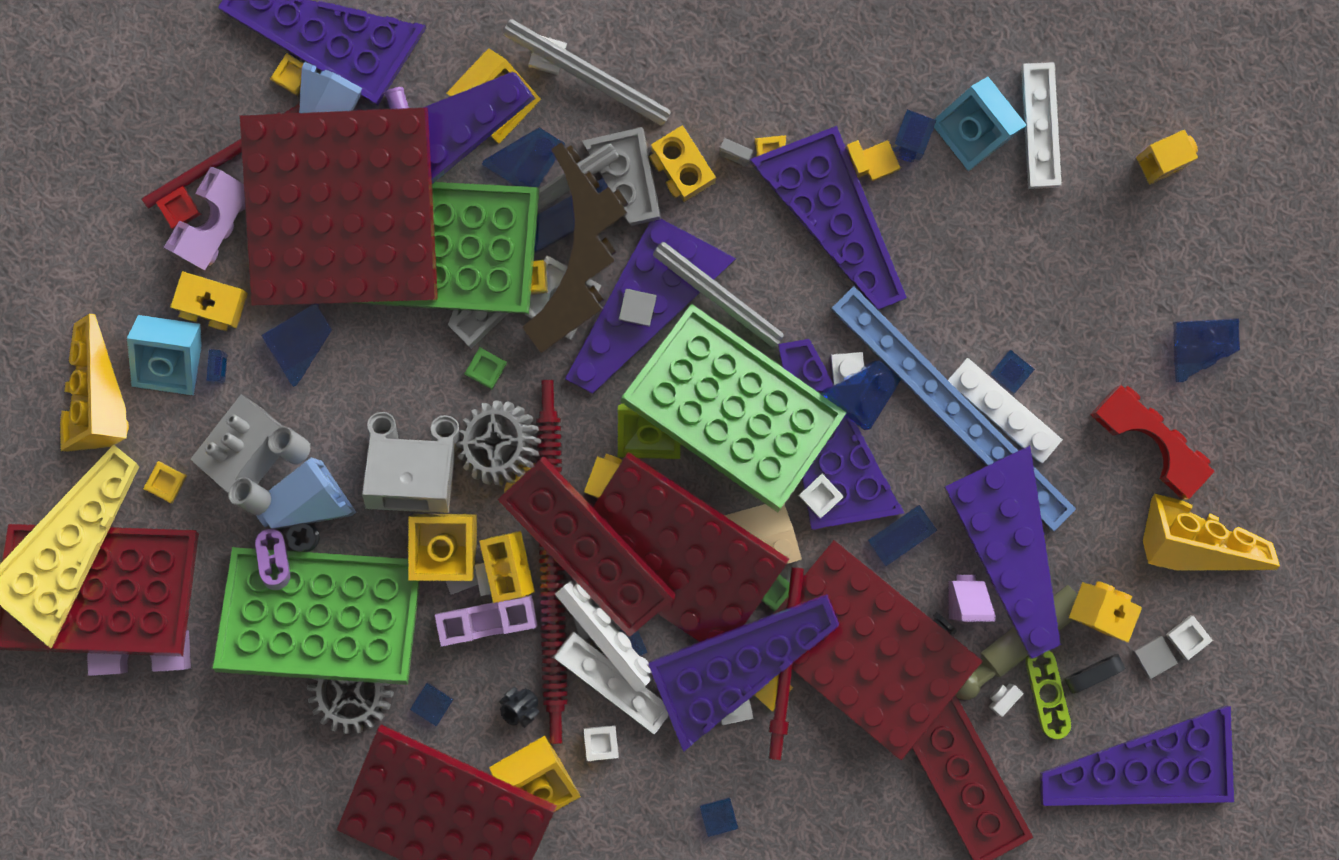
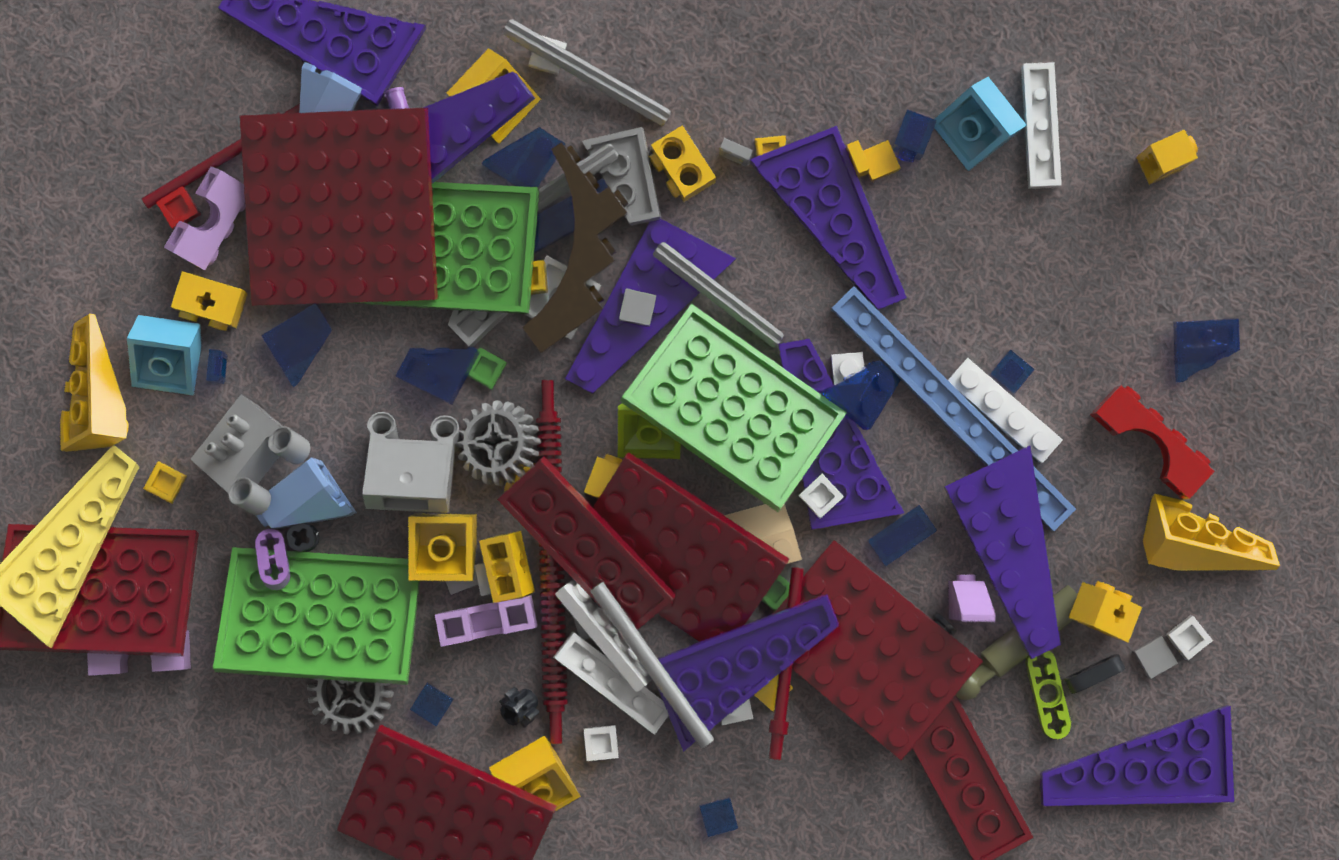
yellow tile [270,53,304,96] -> none
white plate [988,683,1024,717] -> none
none -> clear blue wing [396,347,480,405]
none -> light grey piece [590,582,714,749]

